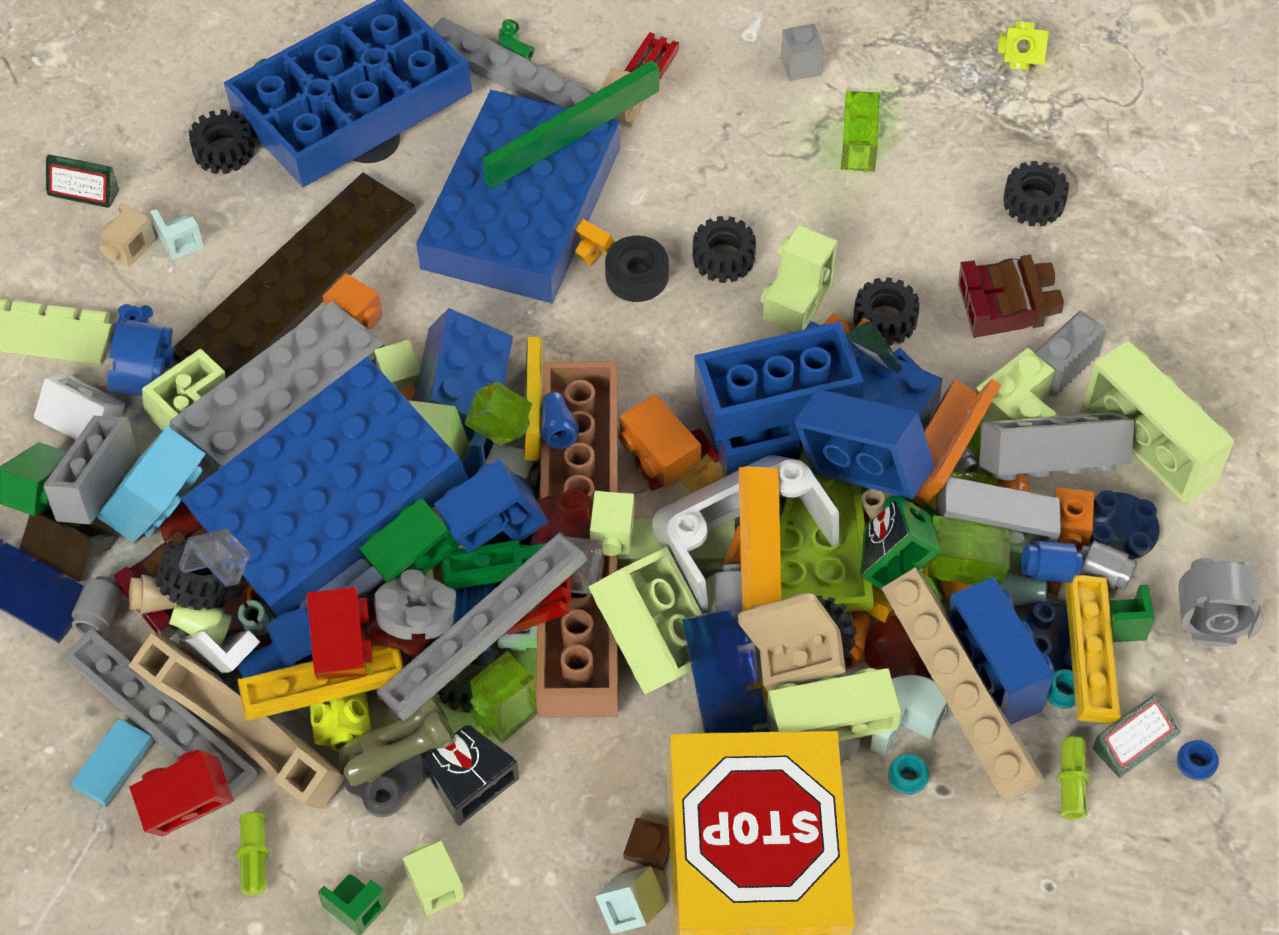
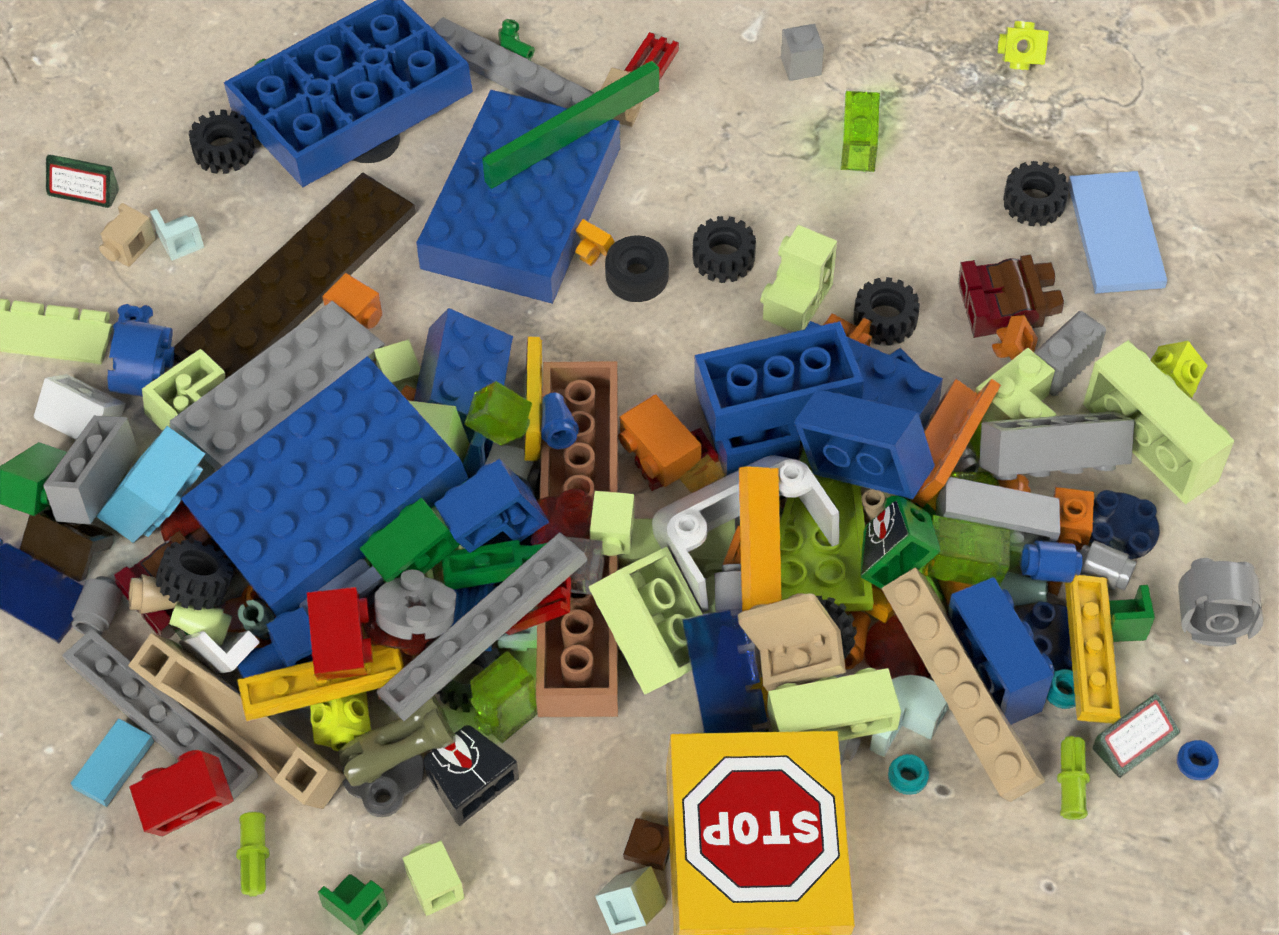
clear panel [178,528,250,587] -> none
clear green slope [845,321,902,373] -> none
none -> orange tile [992,315,1038,360]
none -> light blue tile [1068,171,1167,294]
none -> neon yellow brick [1151,341,1208,398]

